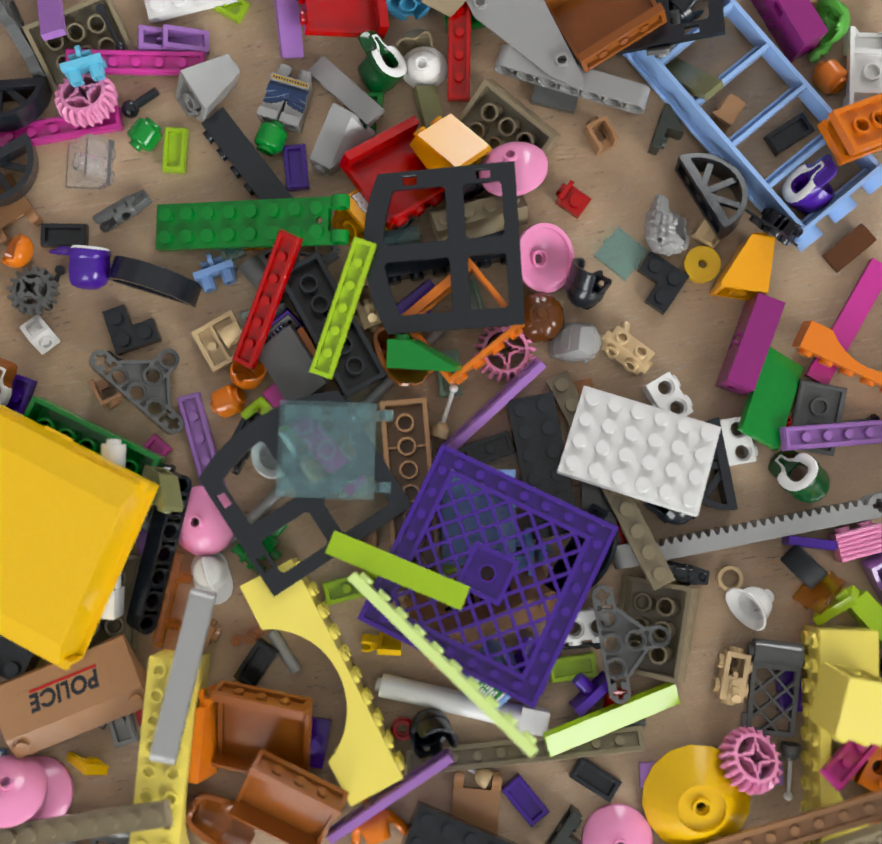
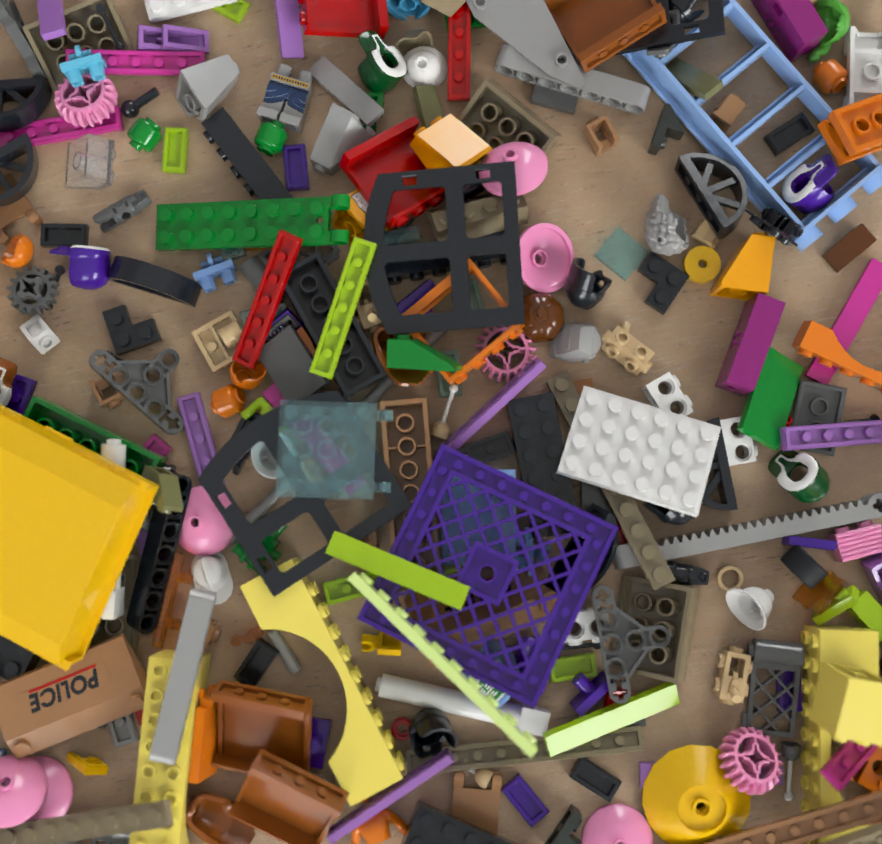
red bracket [556,180,591,219] -> none

